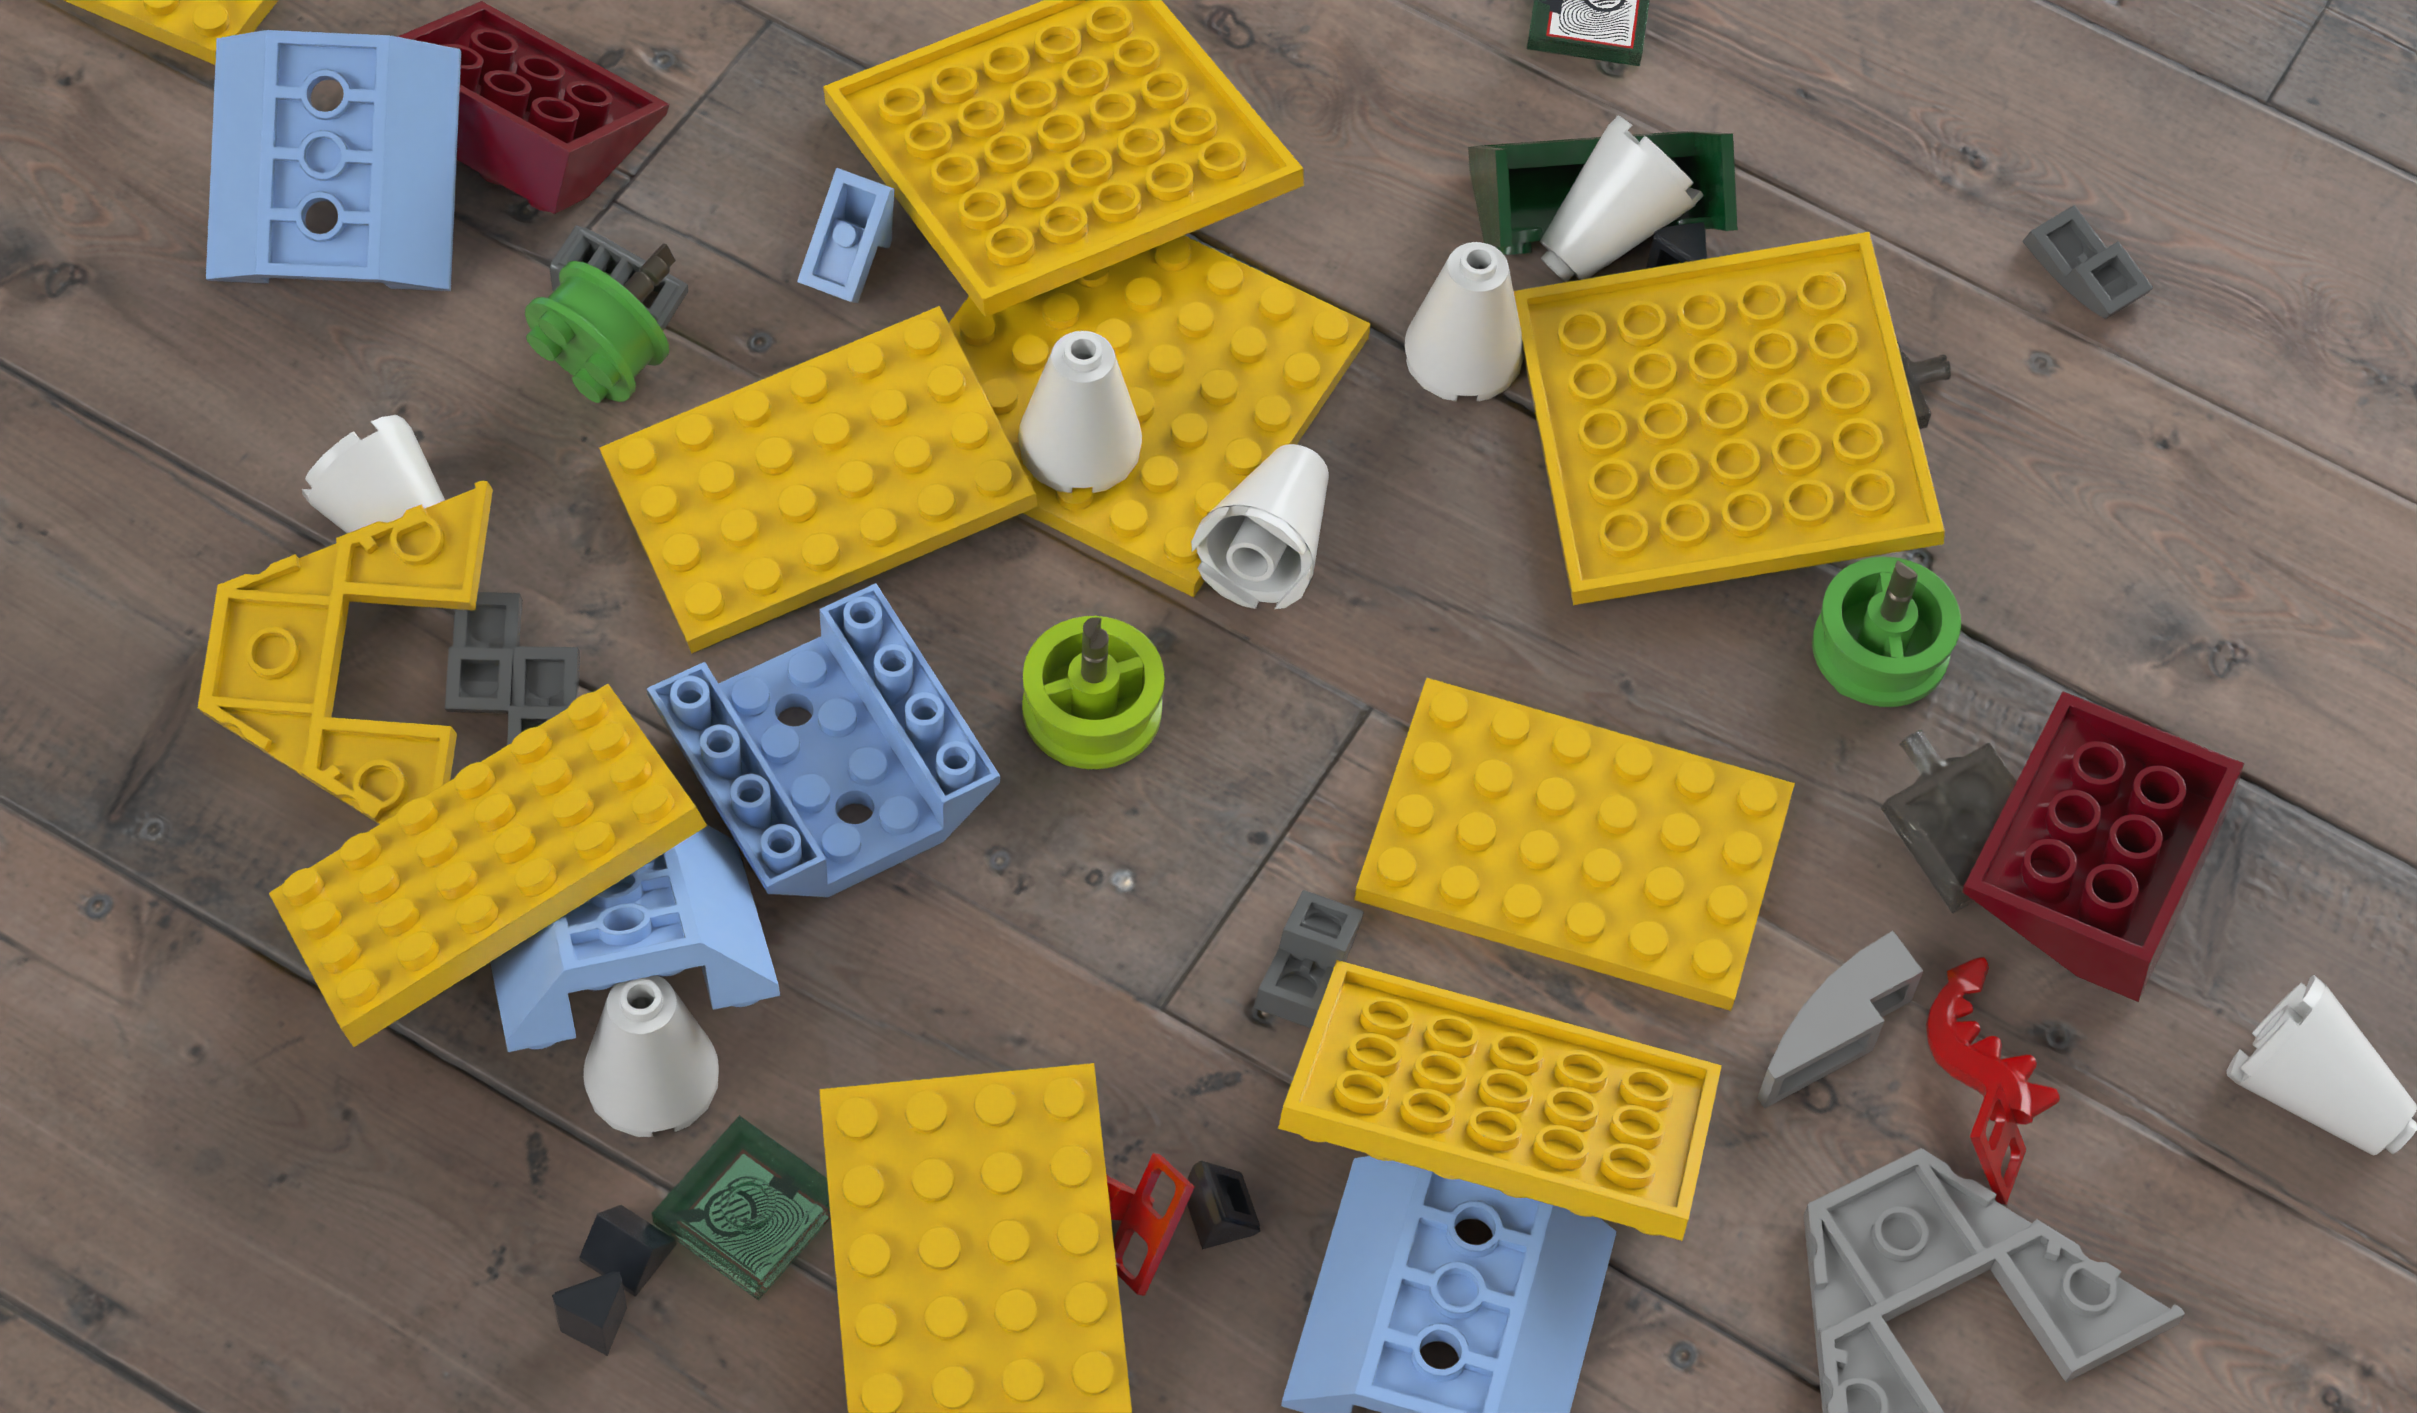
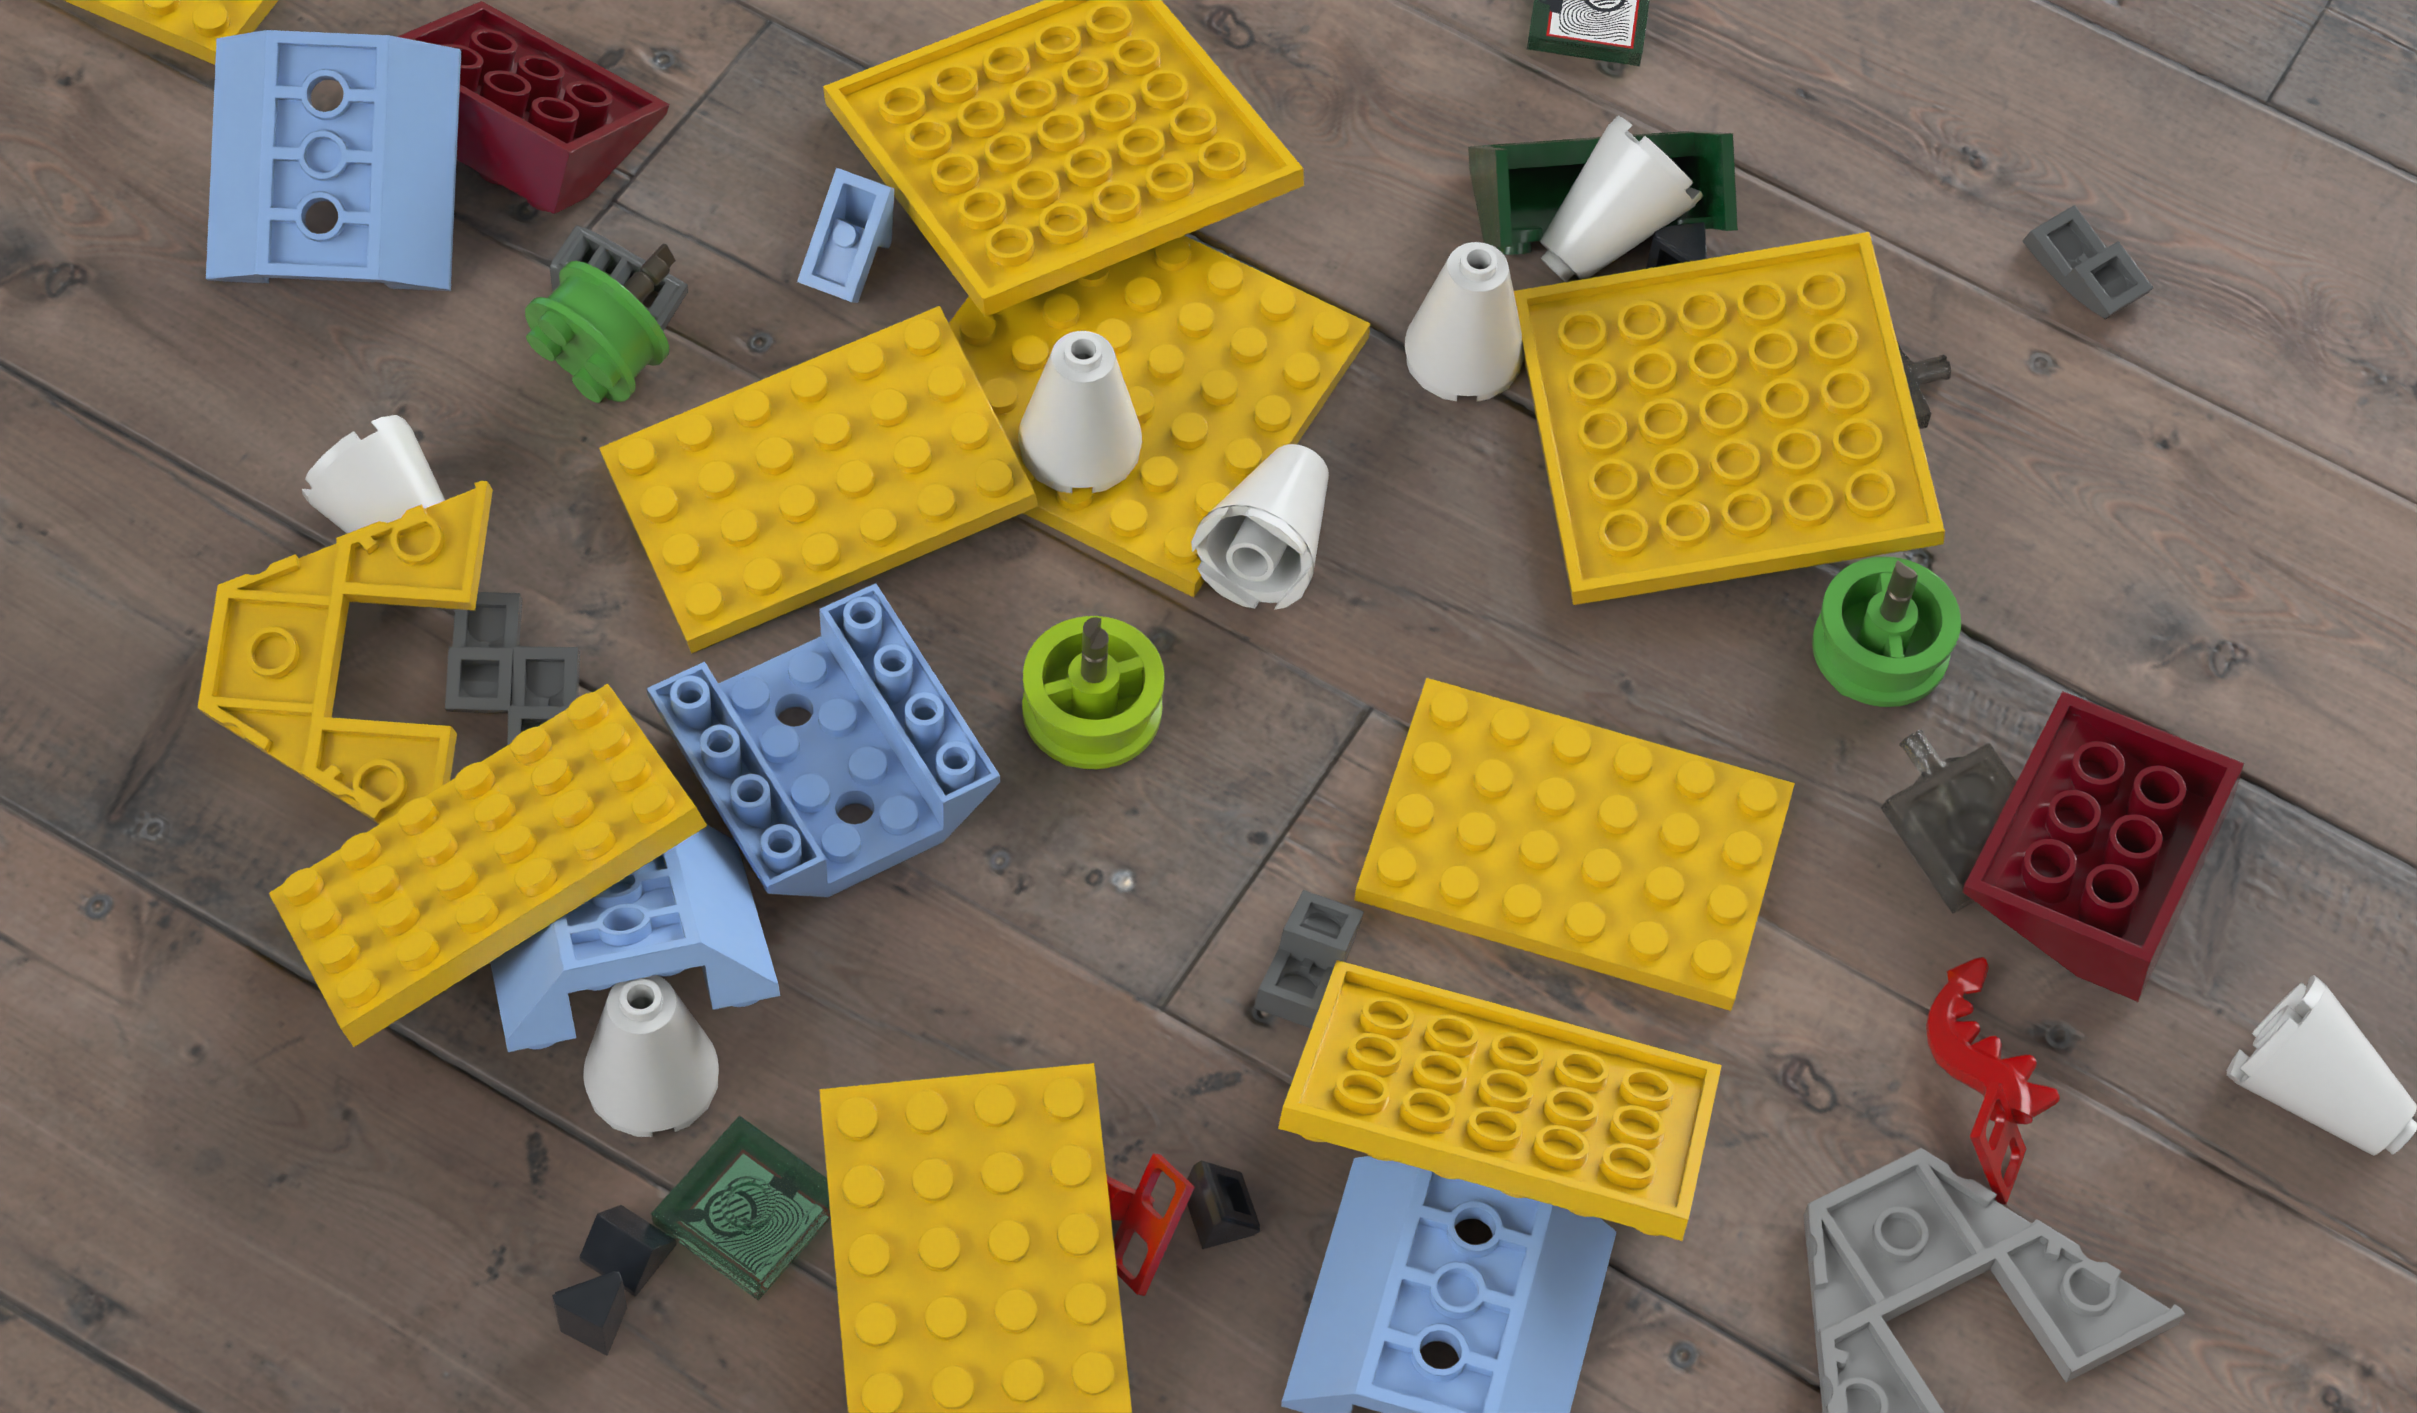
light grey slope [1757,931,1923,1109] -> none

